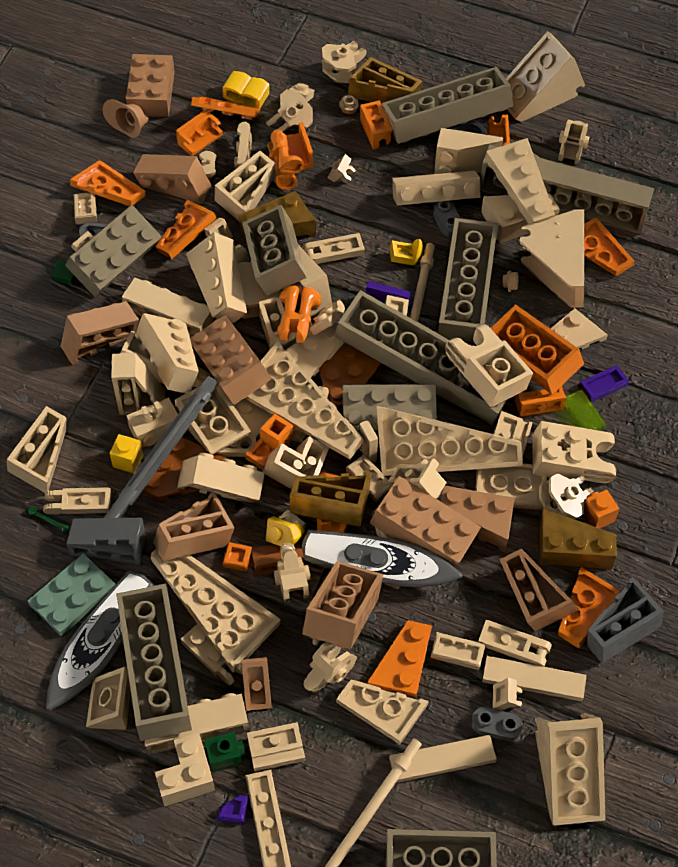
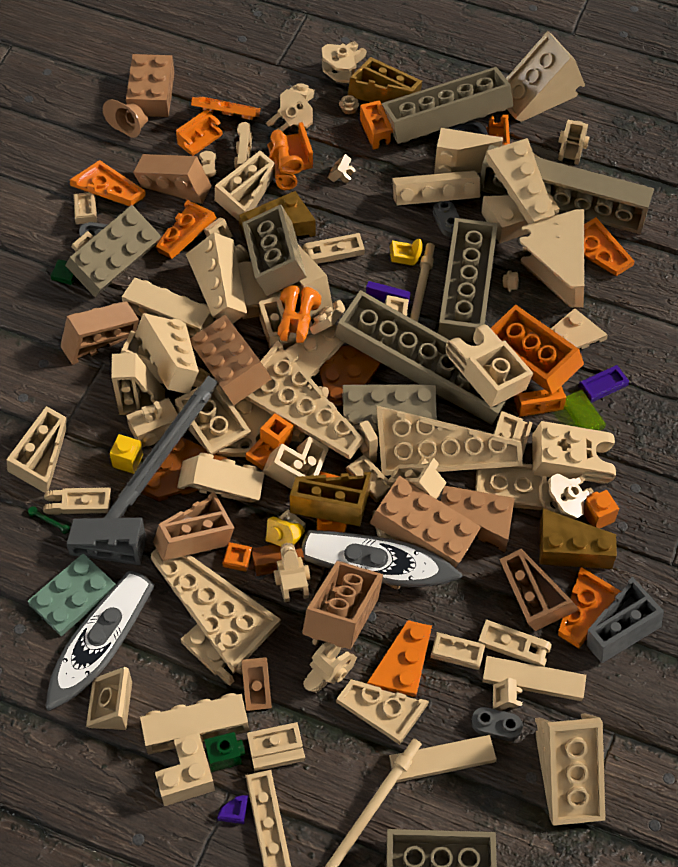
dark tan brick [116,584,192,741] -> none
yellow brick [223,71,269,108] -> none

